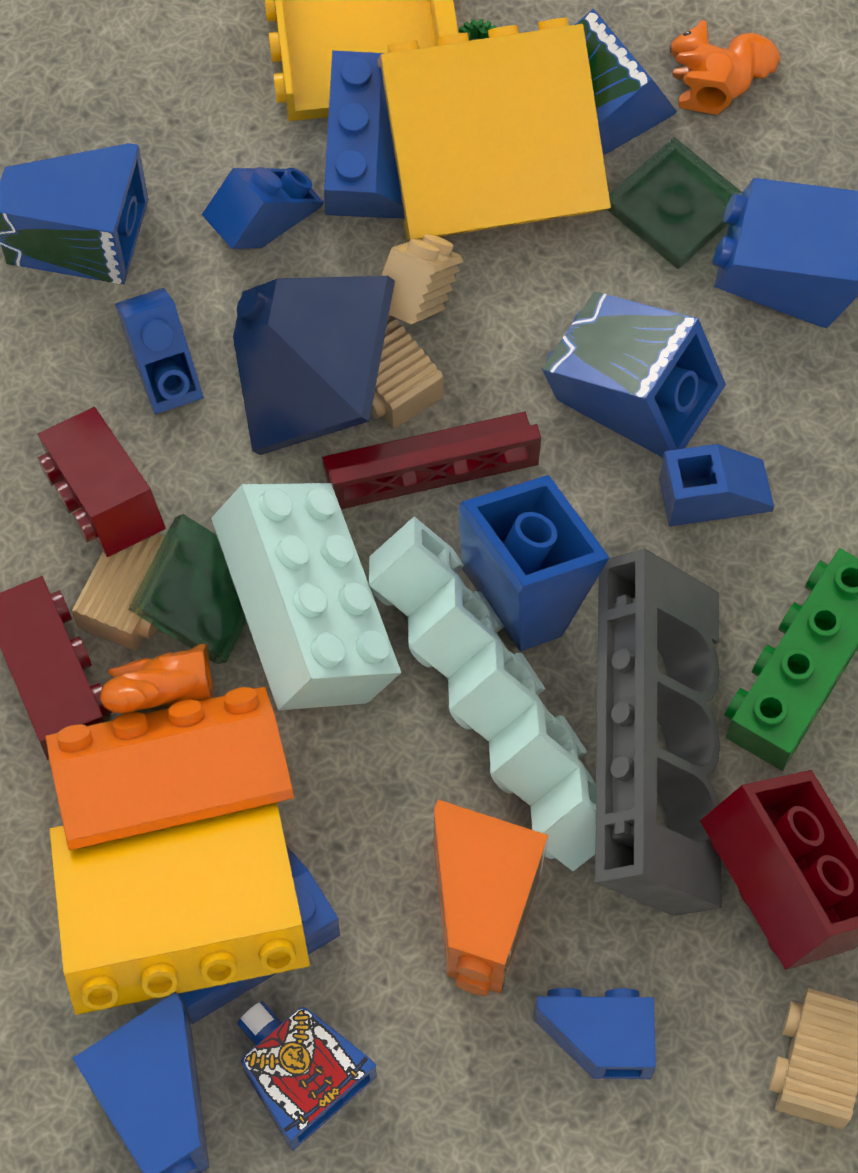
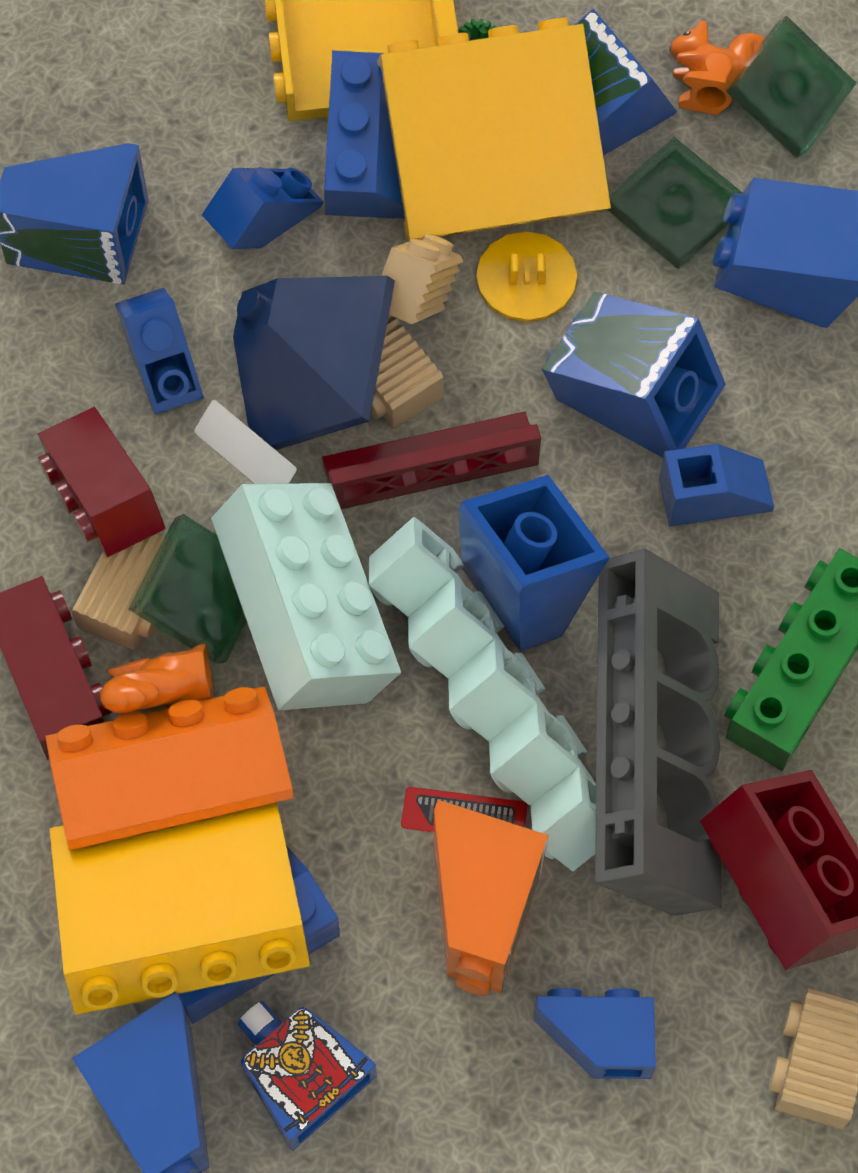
none -> white sticker [194,400,297,484]
none -> red sticker [401,787,528,832]
none -> yellow piece [476,231,577,322]
none -> clear green plate [726,16,857,158]

